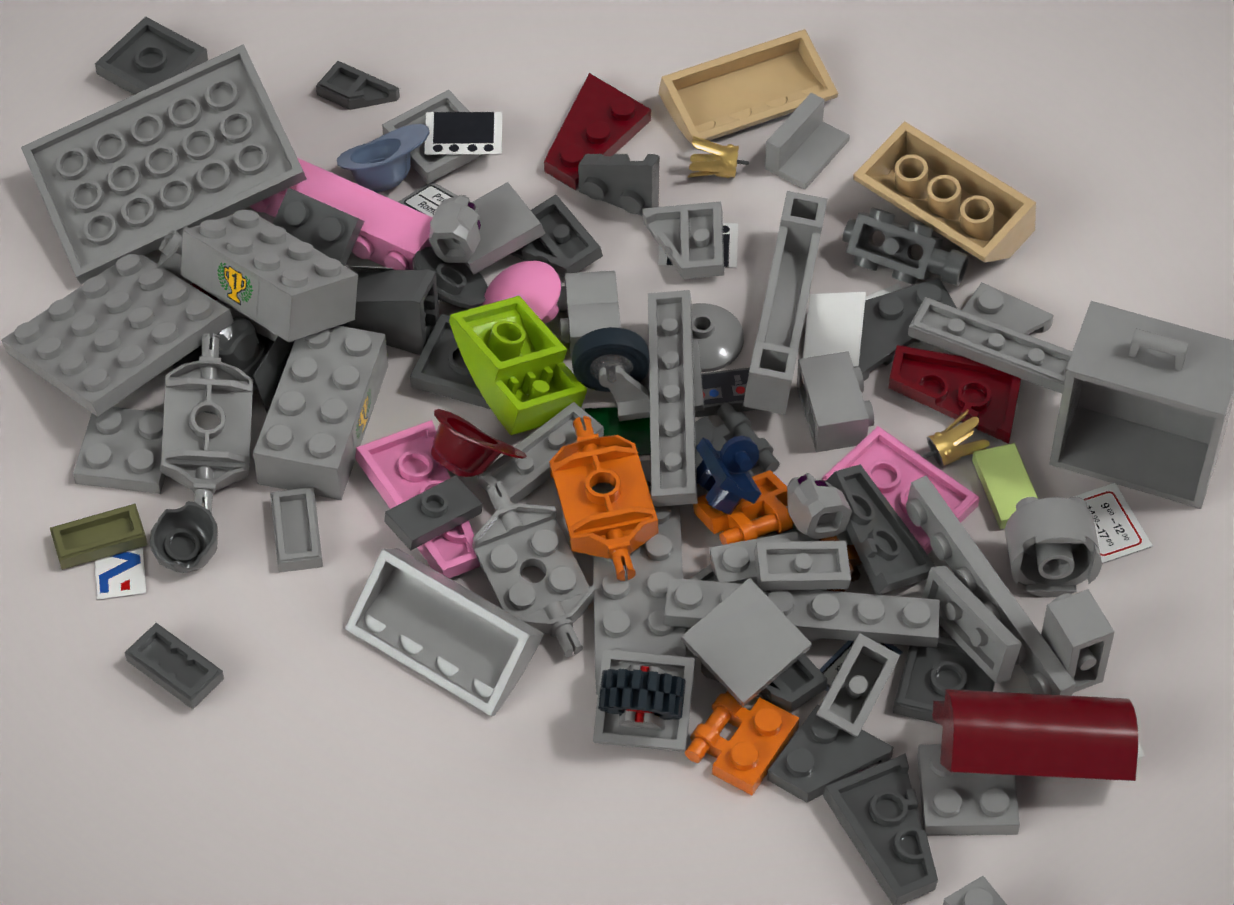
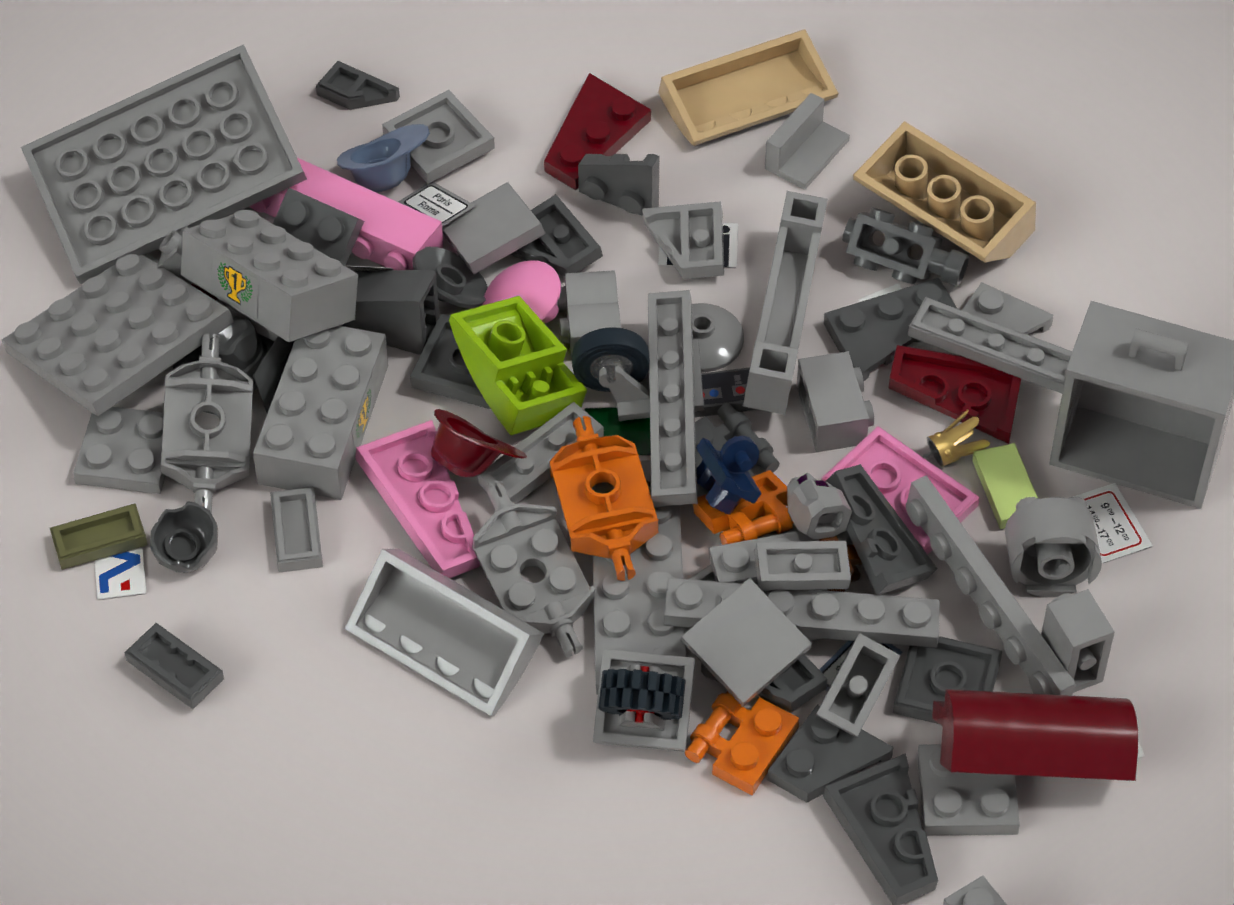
dark grey plate [95,17,208,95] -> none
dark grey plate [384,475,483,551] -> none
black sticker [424,112,502,155] -> none
light grey rock [429,195,481,263] -> none
pearl gold piece [688,136,749,178] -> none
white sticker [803,292,866,367] -> none
light grey plate [922,565,1022,683] -> none

